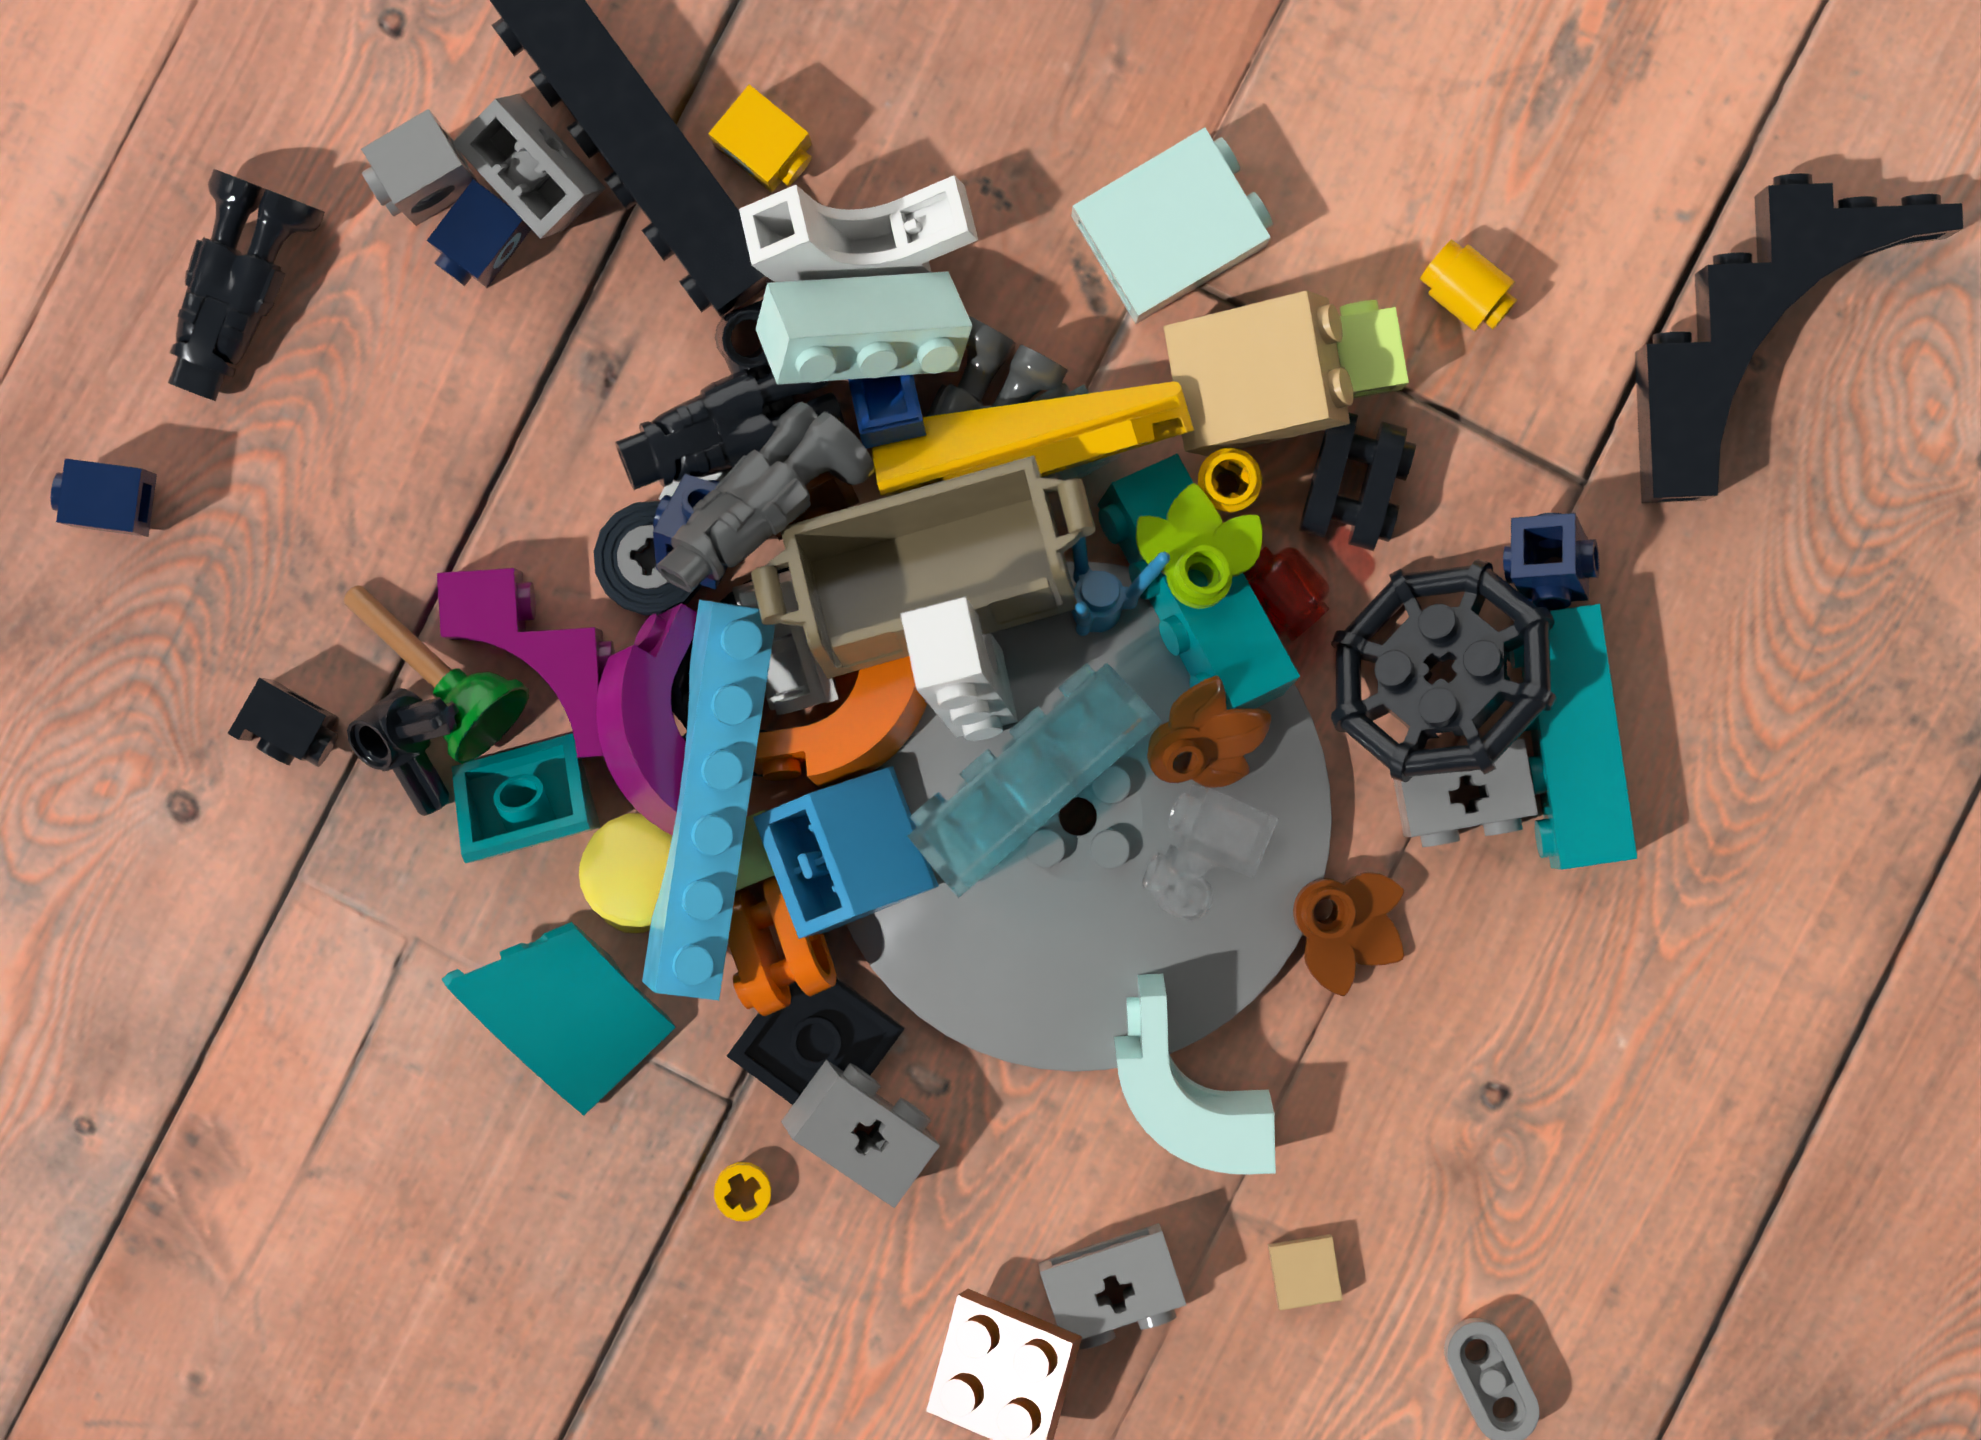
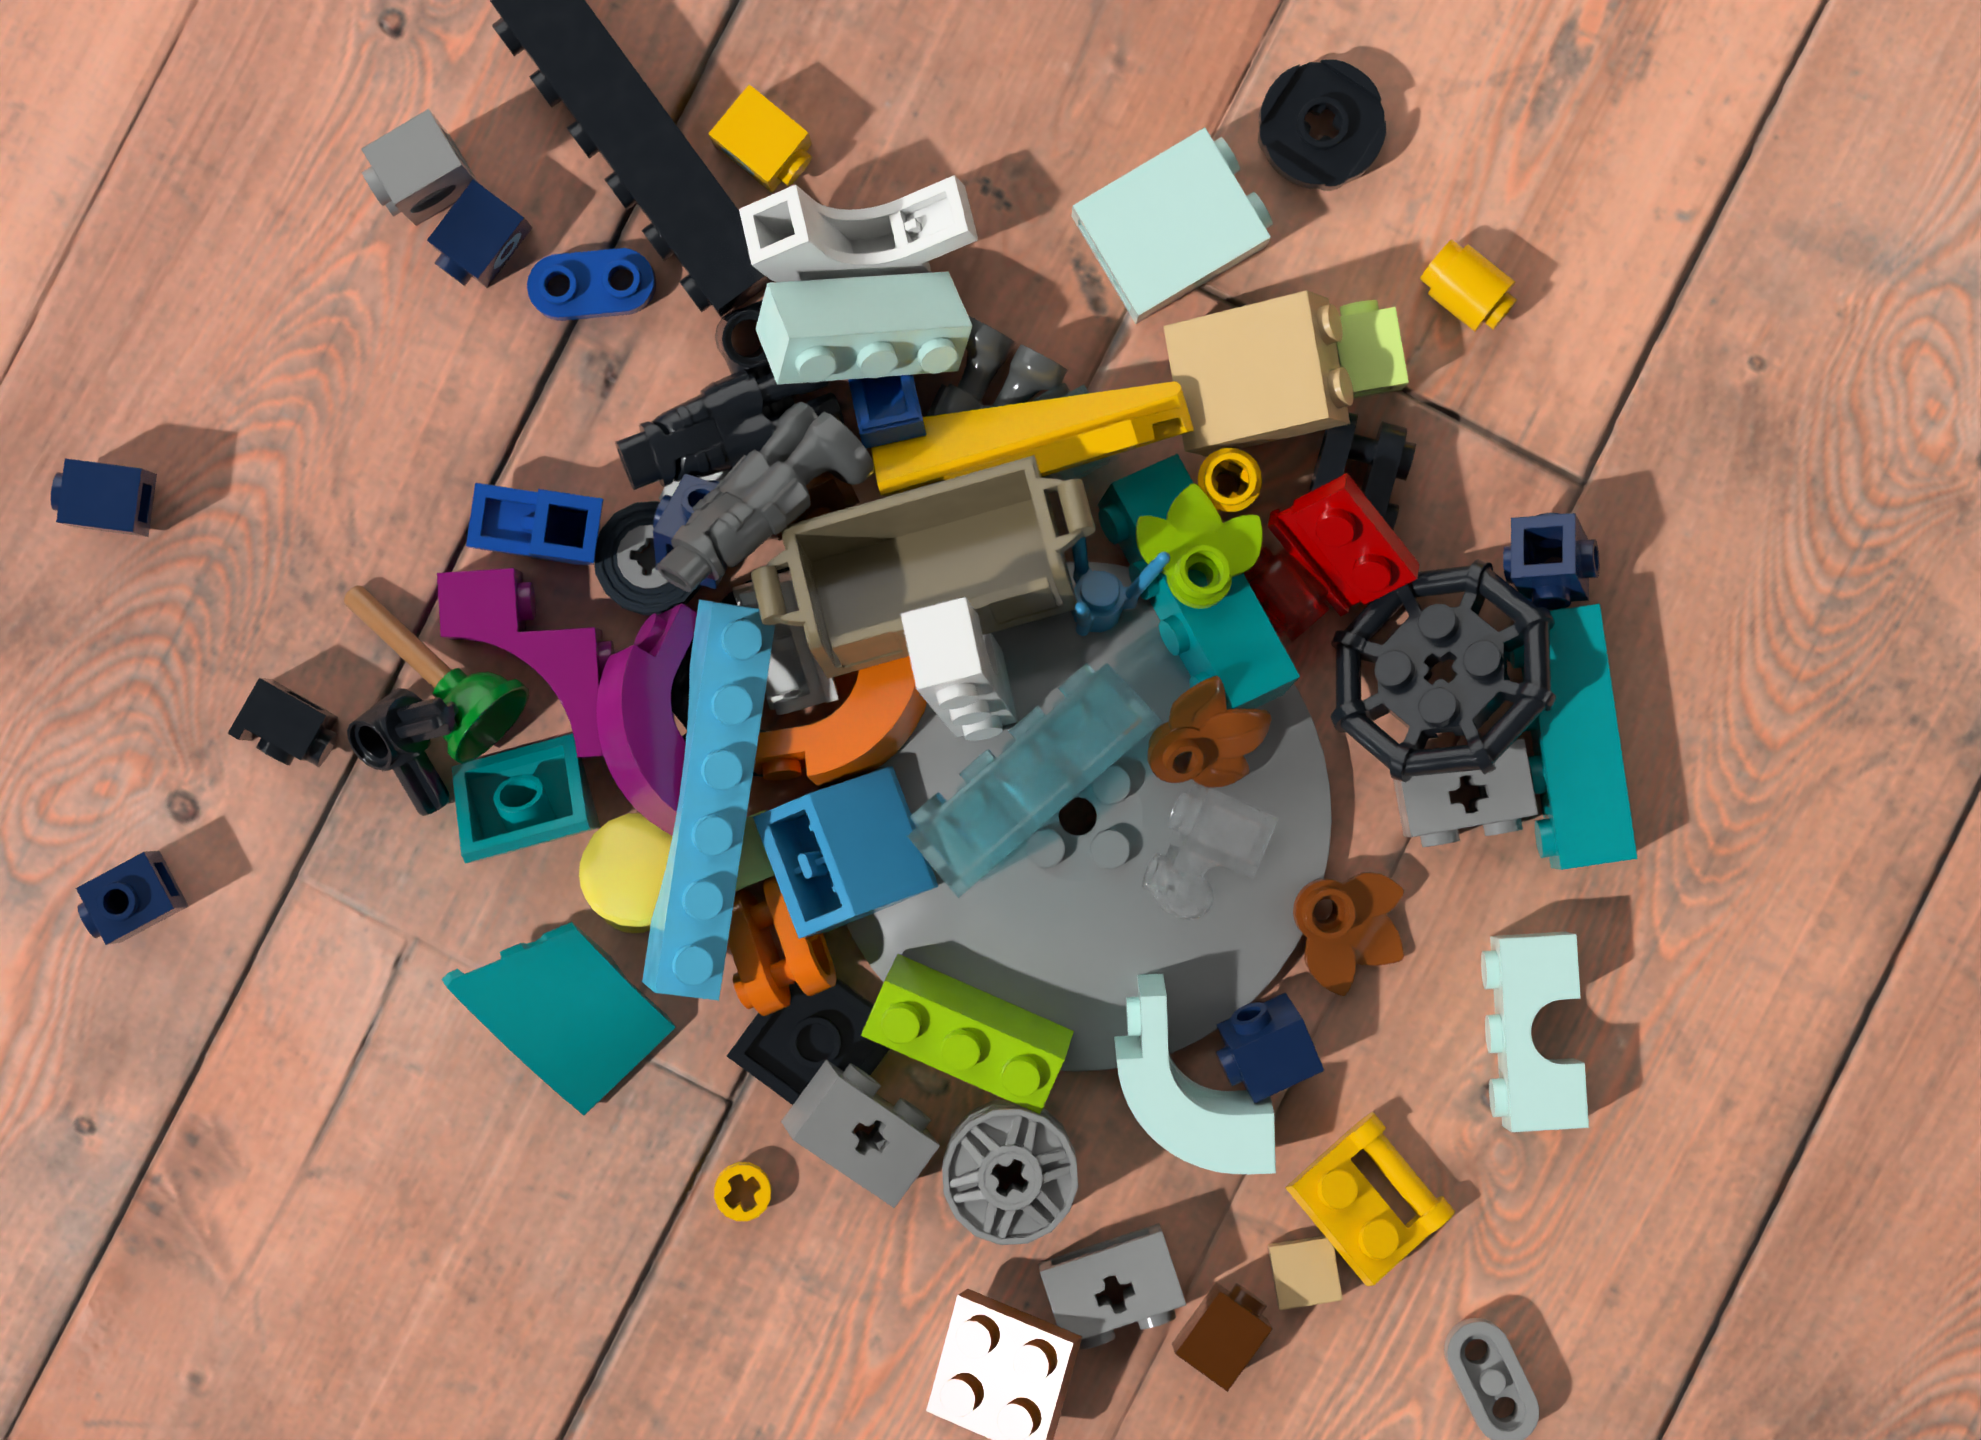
black piece [168,169,325,401] -> none
light grey brick [452,94,606,239] -> none
black arch [1635,173,1963,503] -> none
none -> dark blue brick [76,851,189,945]
none -> blue brick [466,483,603,565]
none -> blue plate [527,248,656,321]
none -> lime brick [861,954,1074,1114]
none -> light grey wheel [942,1100,1078,1245]
none -> reddish brown brick [1172,1282,1273,1392]
none -> dark blue brick [1215,993,1325,1103]
none -> black plate [1258,60,1386,191]
none -> red plate [1267,473,1420,617]
none -> yellow plate [1285,1112,1455,1286]
none -> light aqua arch [1481,931,1589,1132]

